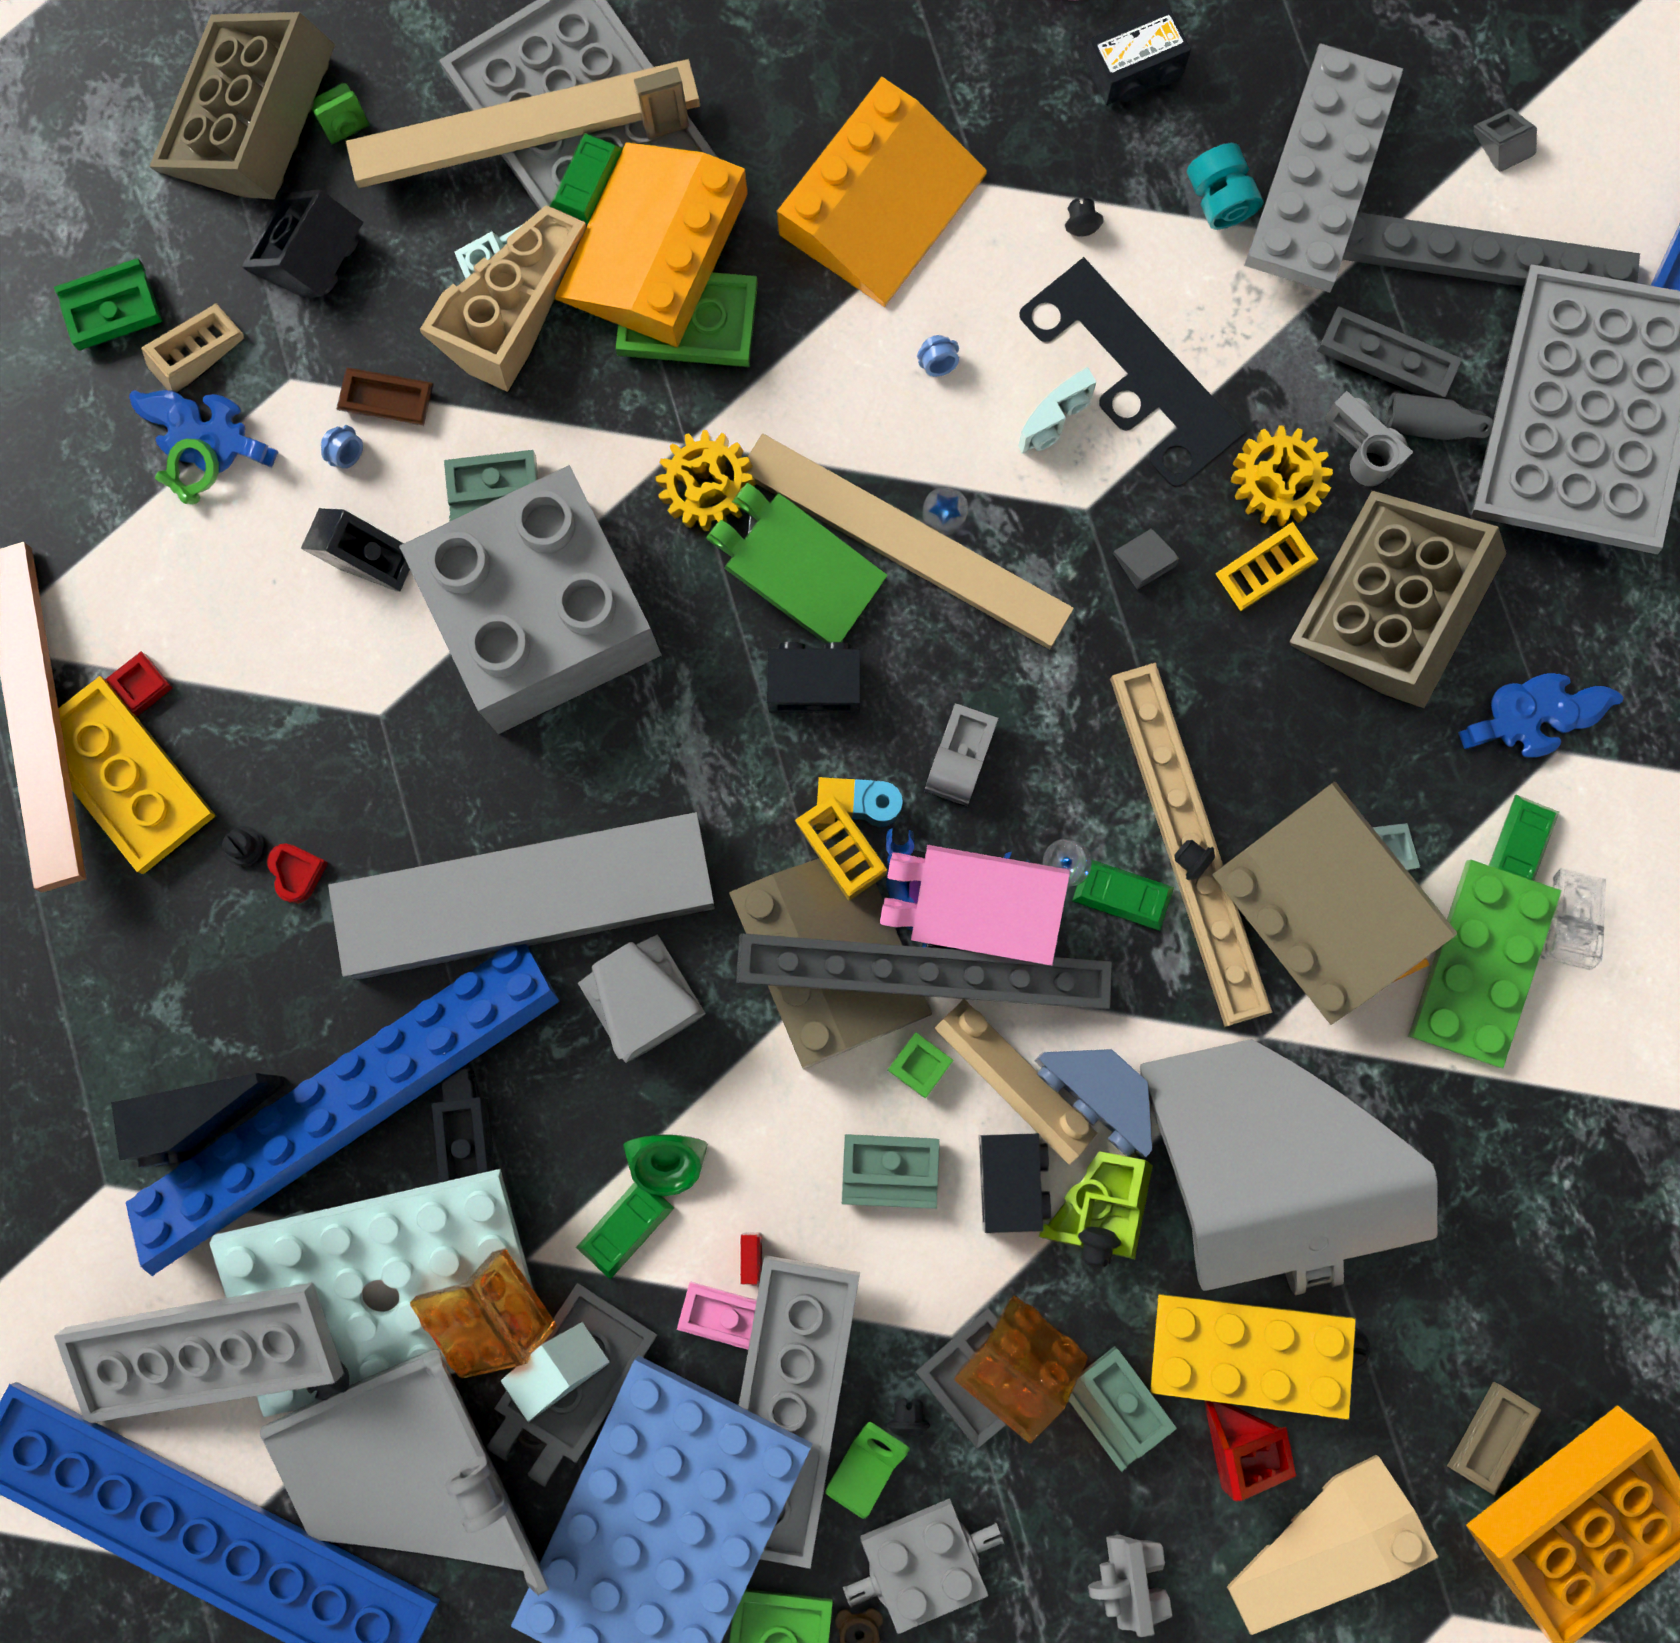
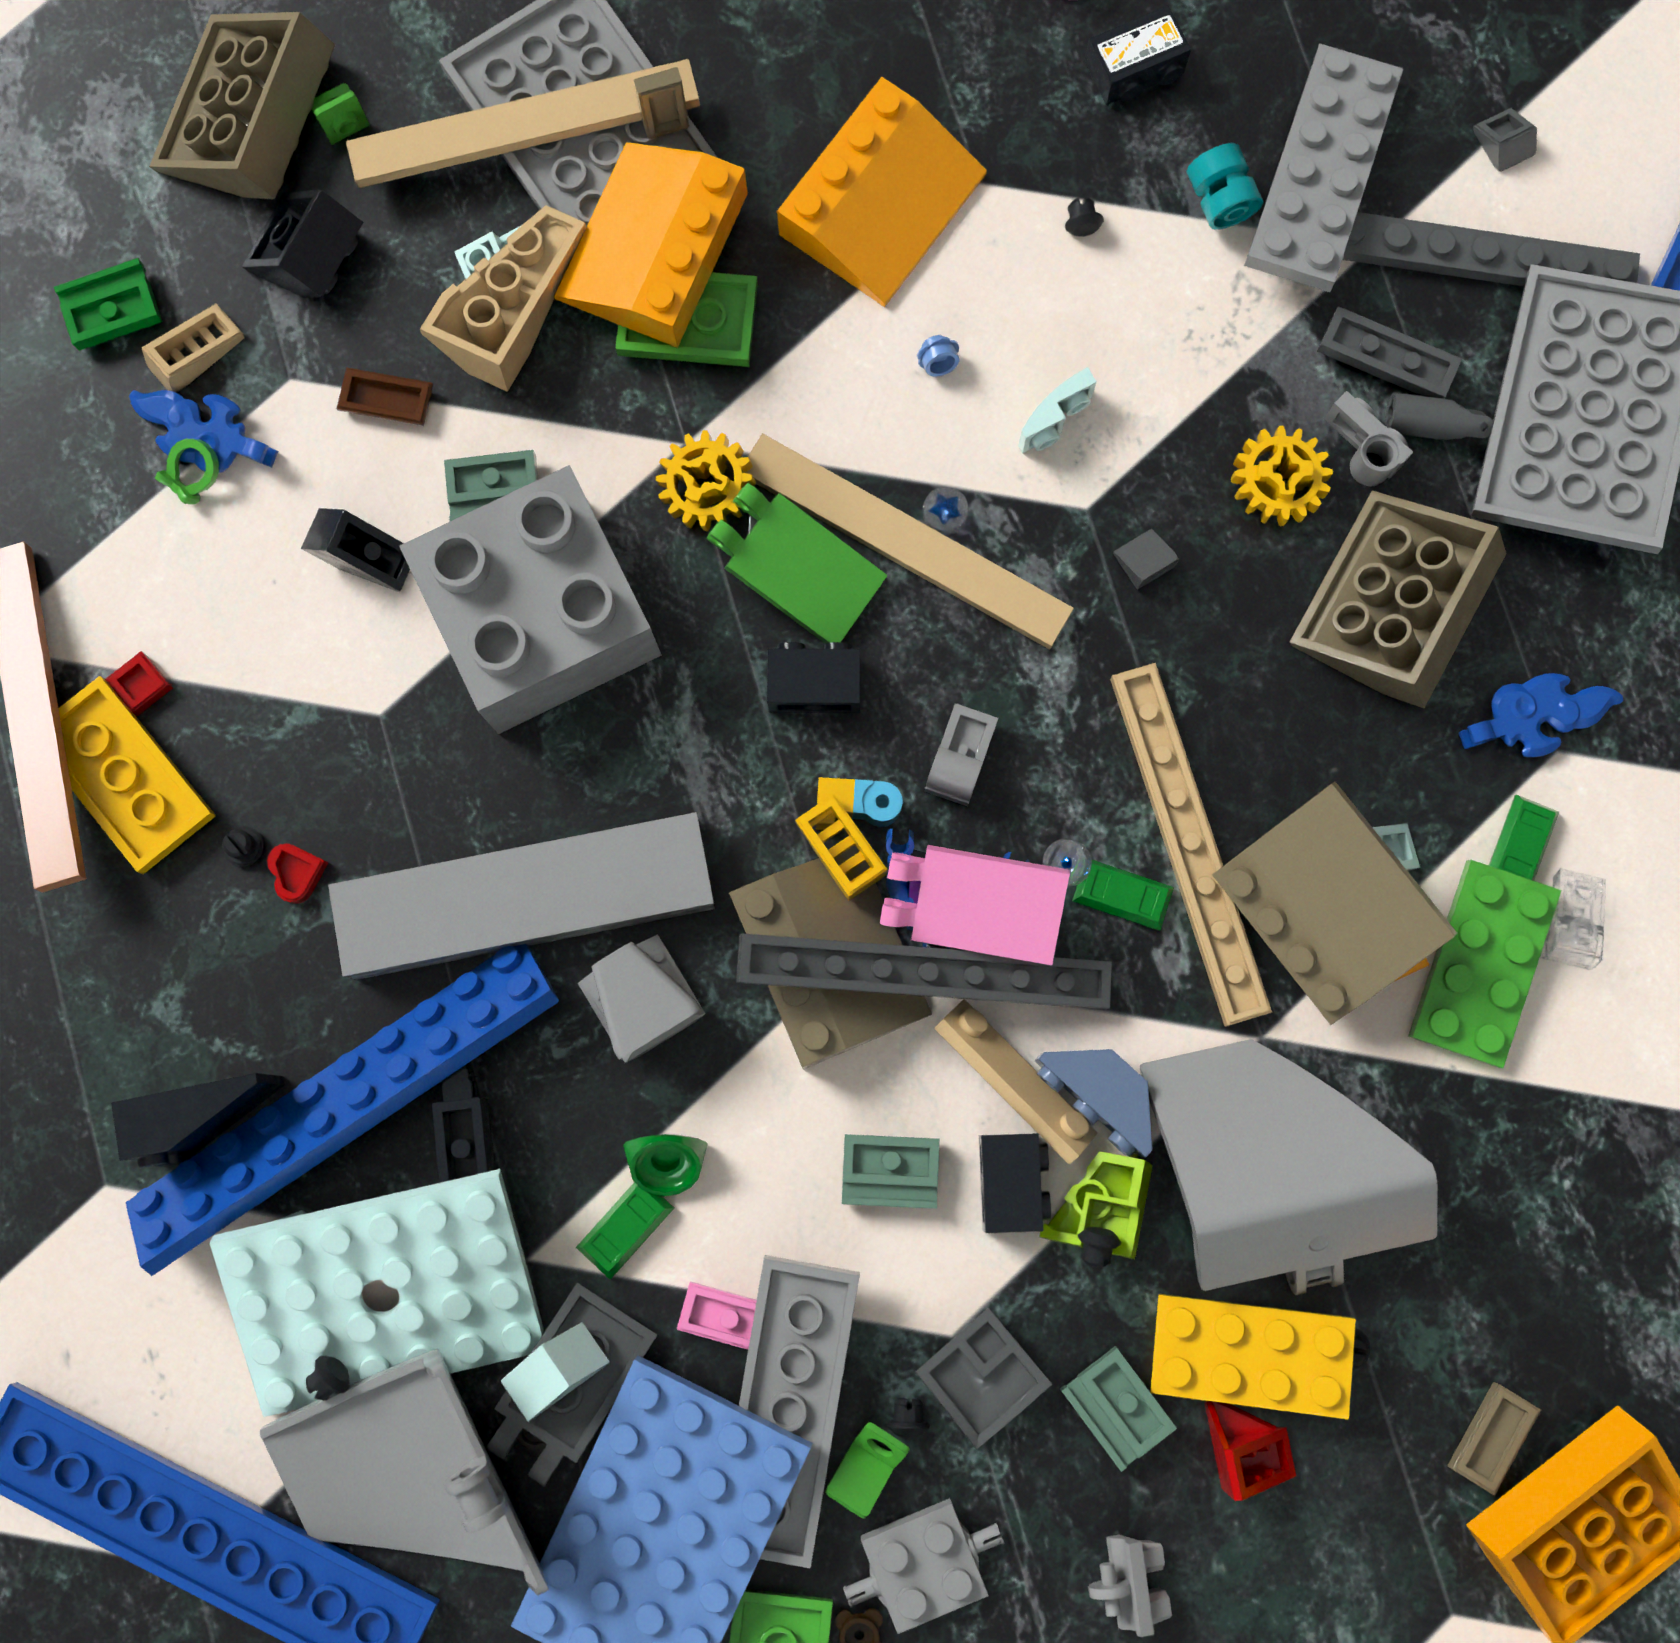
light grey plate [54,1283,344,1423] -> none
medium blue plate [321,425,363,468] -> none
clear orange bracket [410,1248,557,1378] -> none
green tile [549,133,623,225] -> none
red tile [740,1233,762,1284] -> none
bright green plate [887,1032,954,1098] -> none
clear orange bracket [953,1296,1088,1444] -> none
black piece [1019,257,1245,486] -> none
black piece [1174,840,1215,880] -> none
yellow slope [1215,522,1318,612] -> none
tan wedge [1227,1455,1438,1635] -> none

